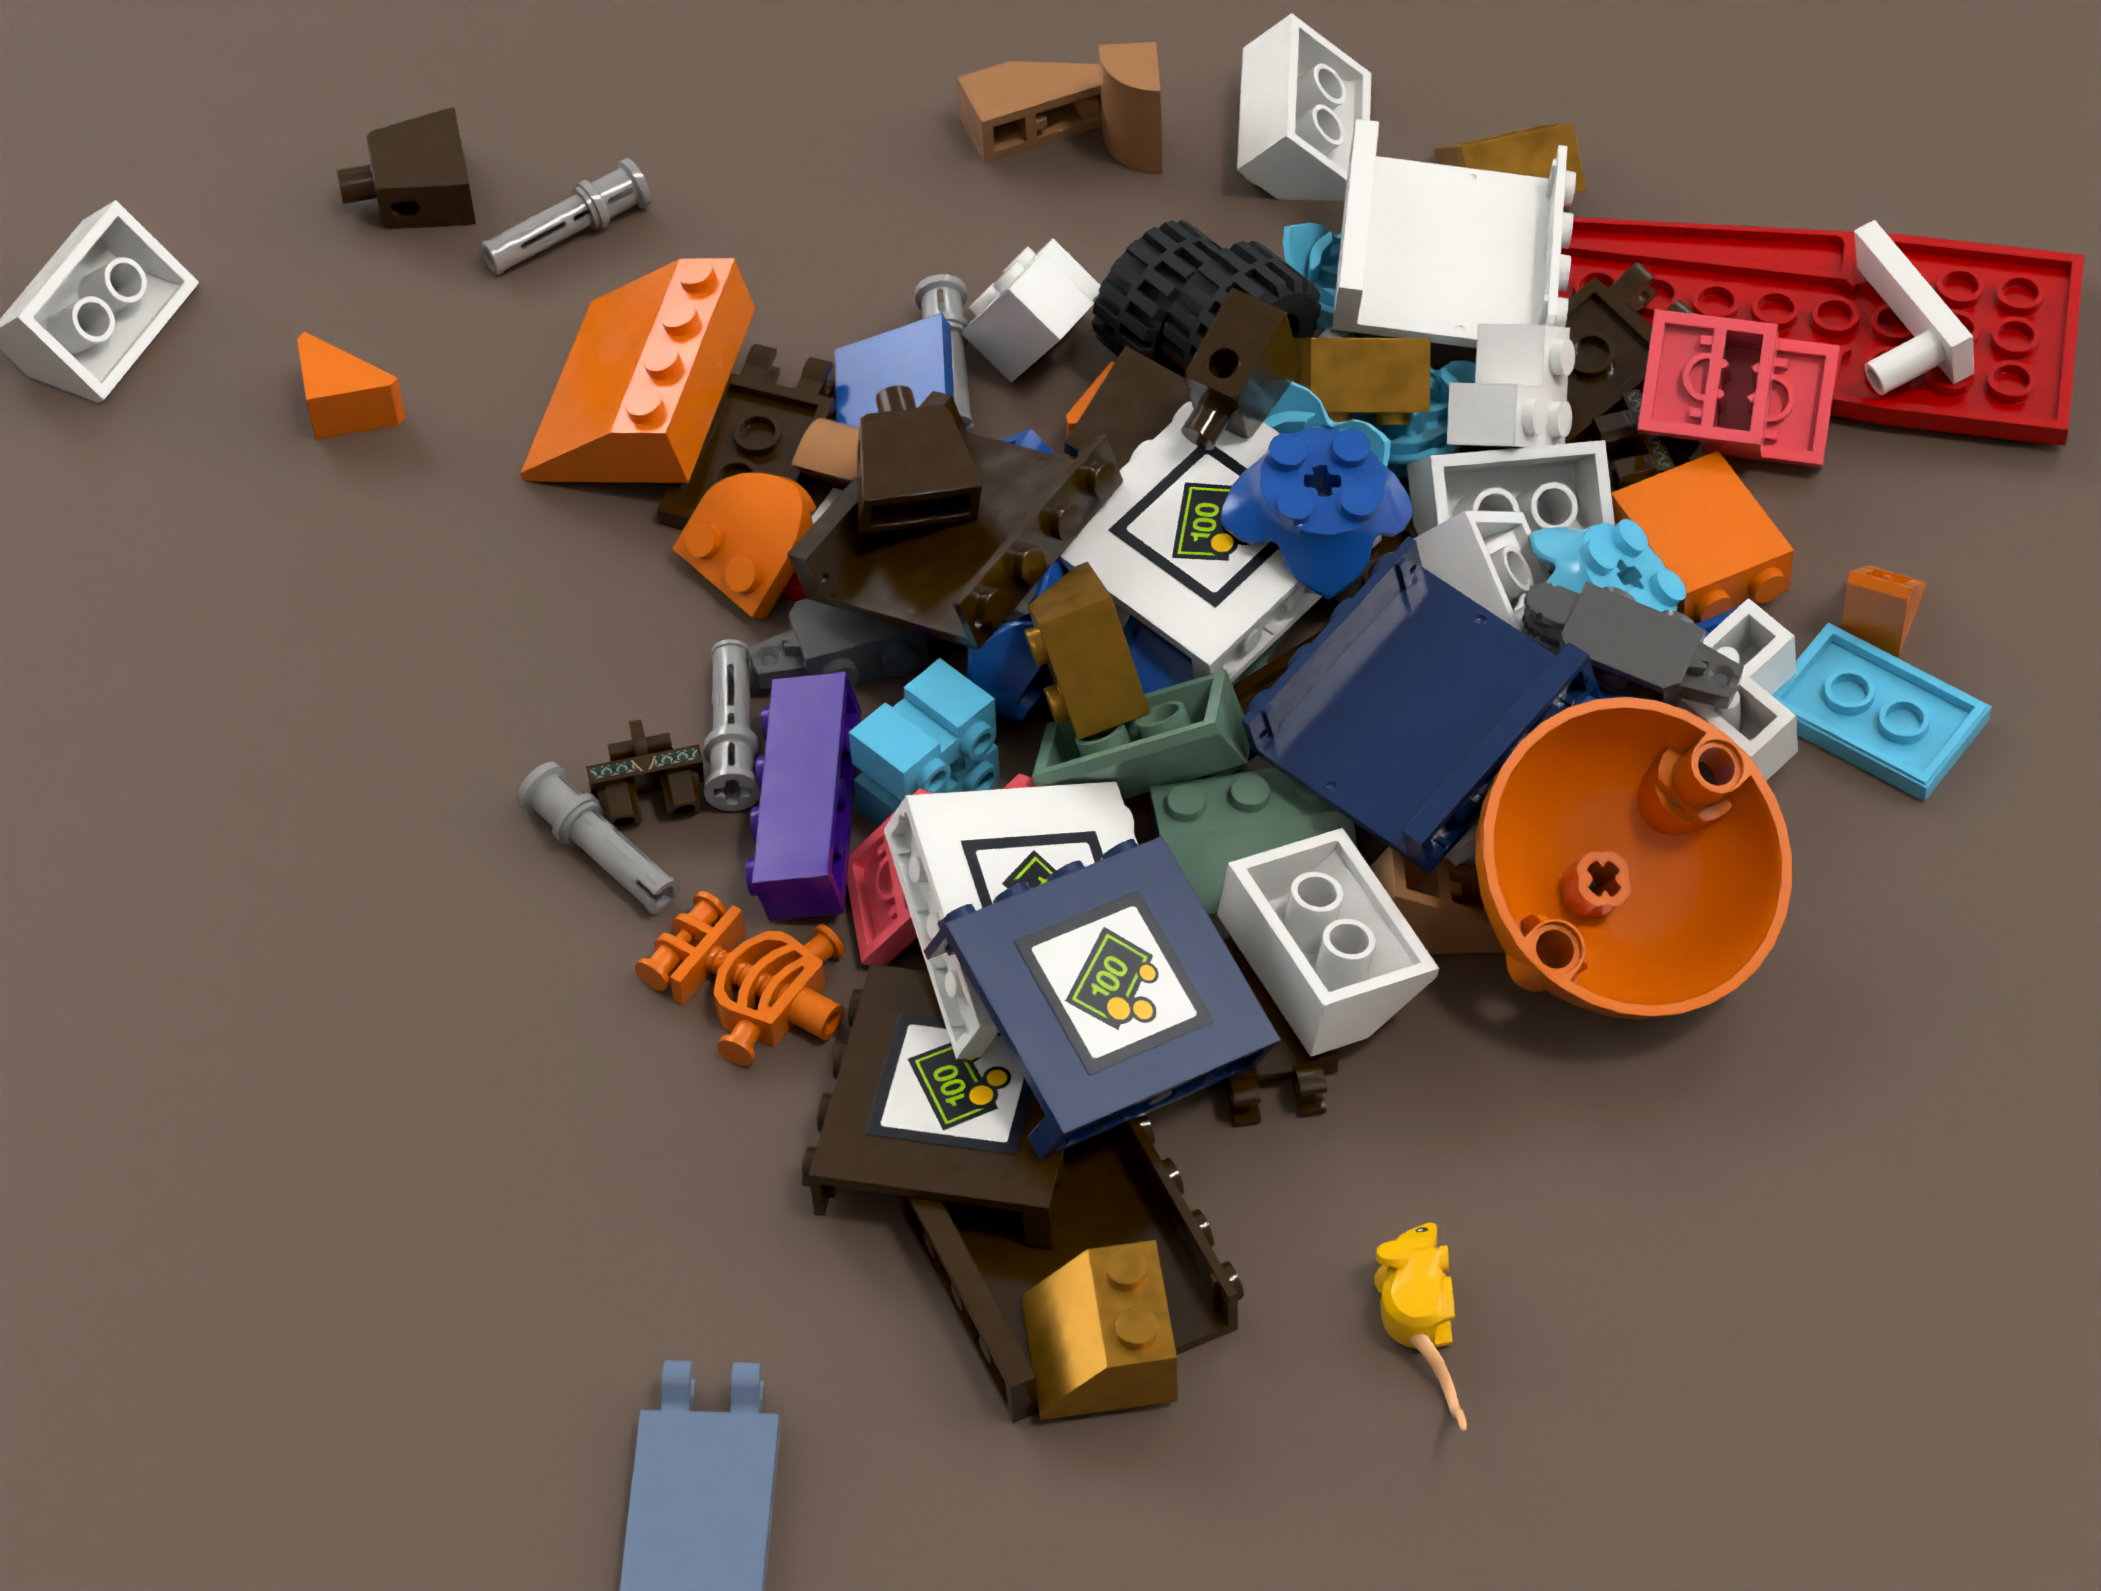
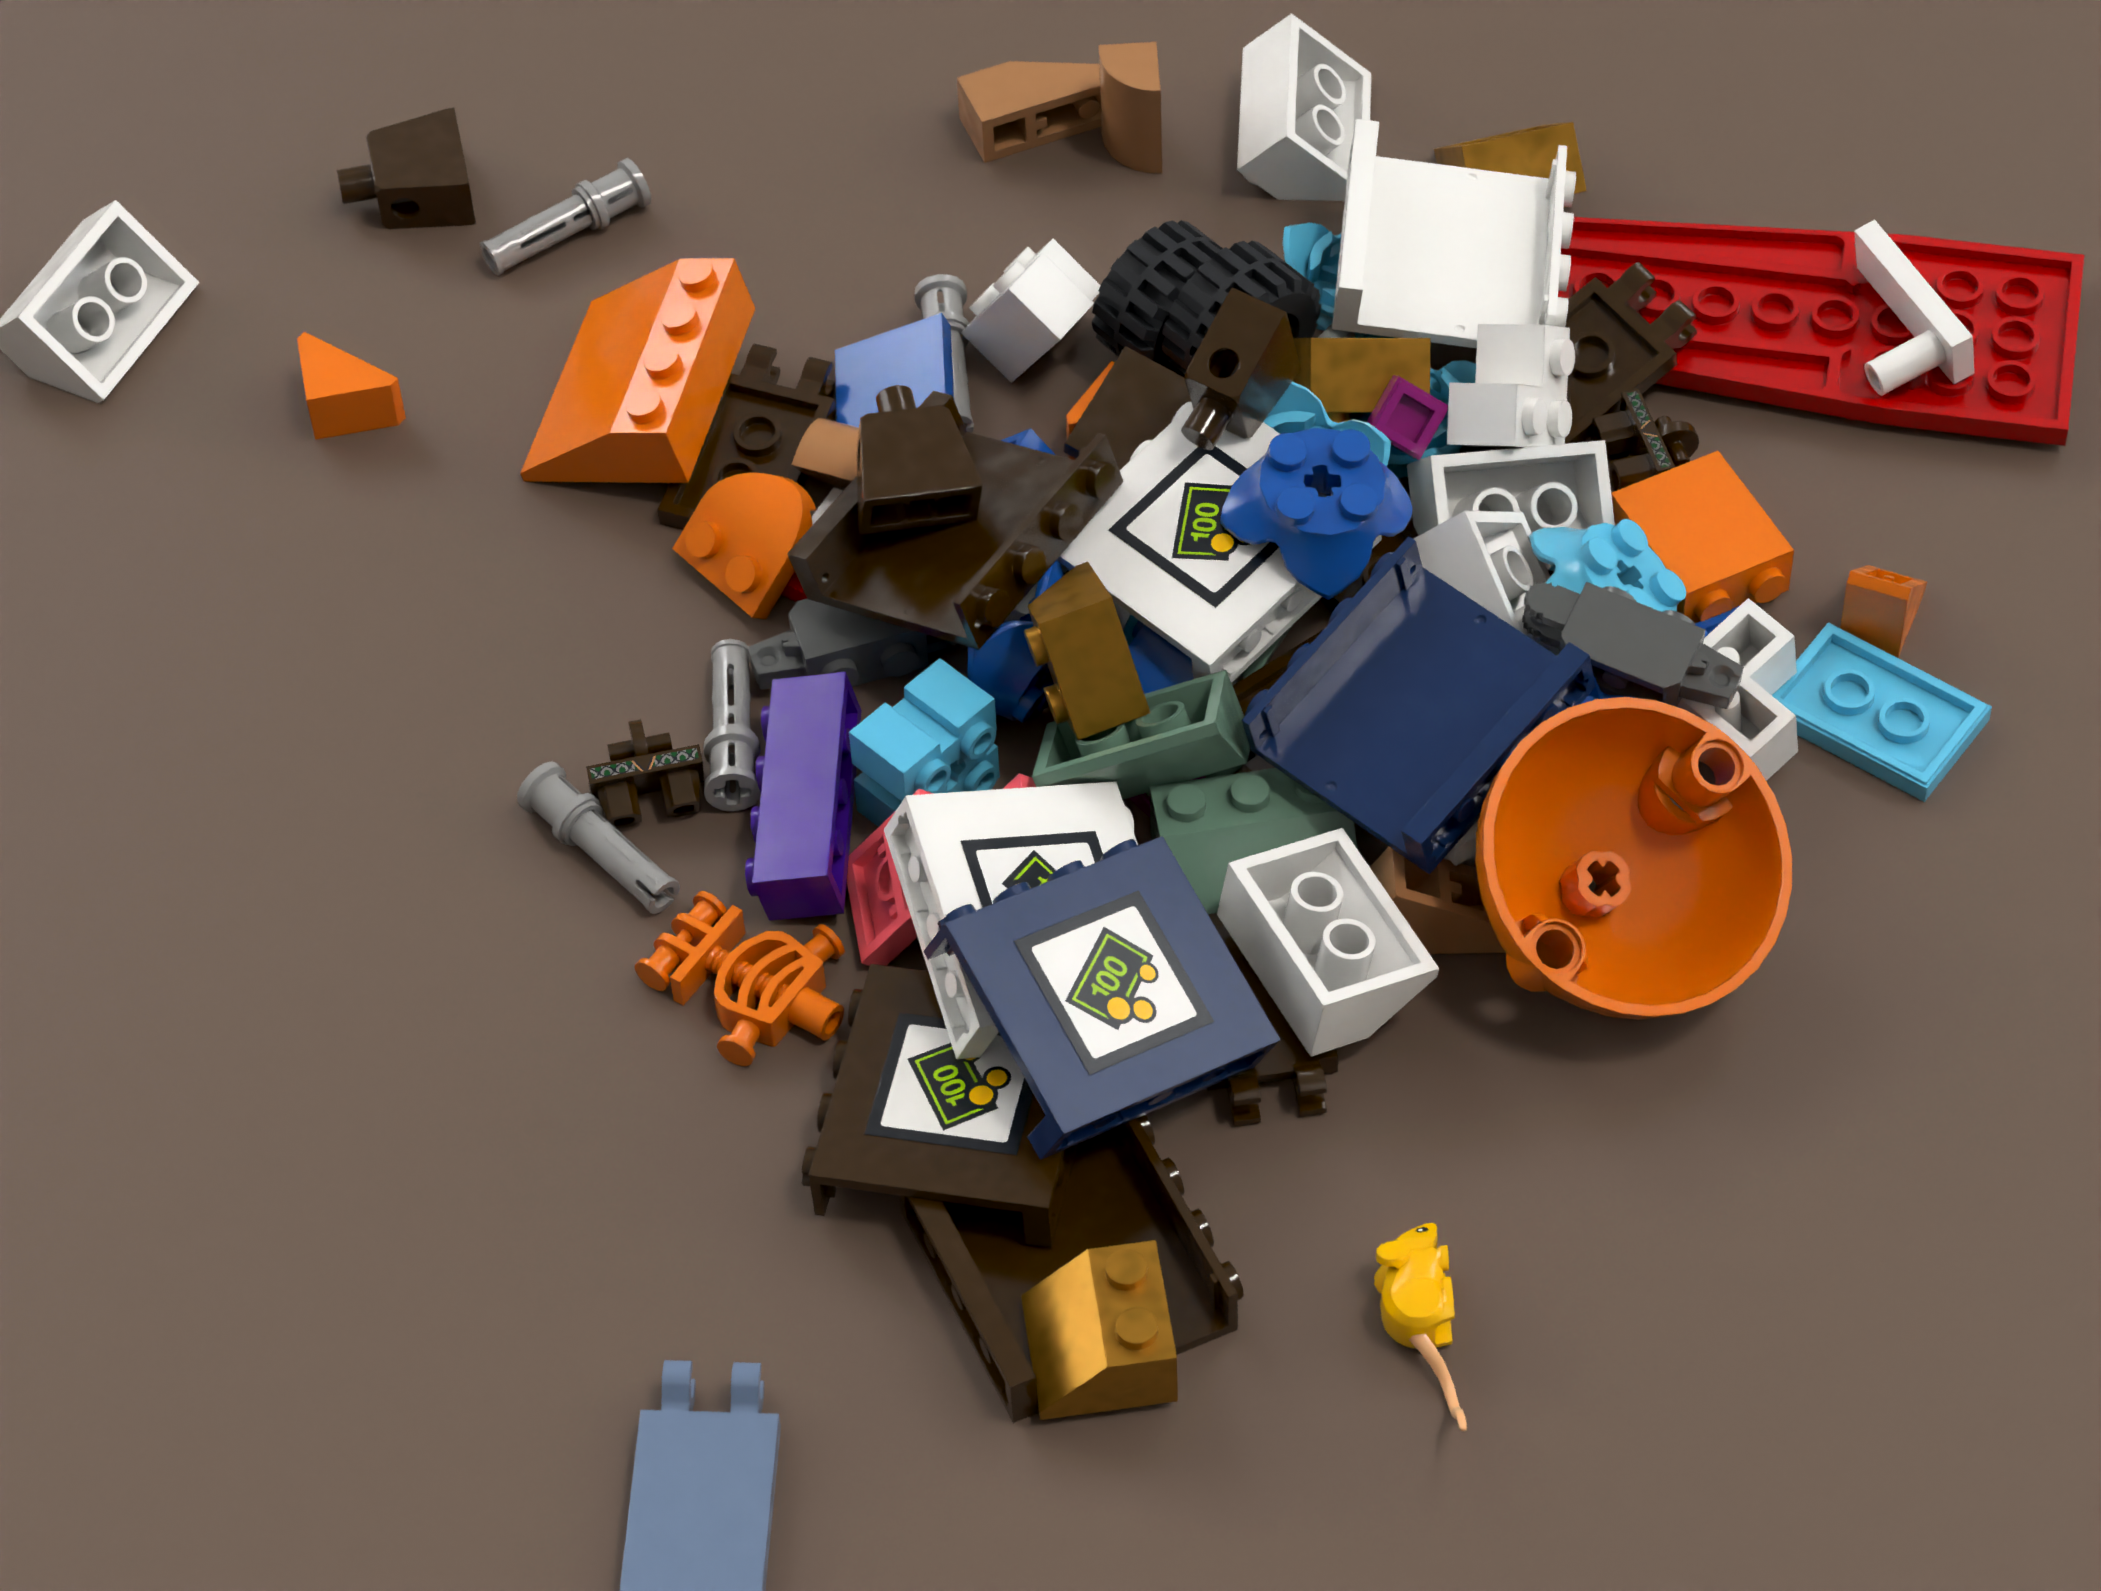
coral bracket [1637,309,1840,469] -> none
none -> magenta tile [1366,375,1448,460]

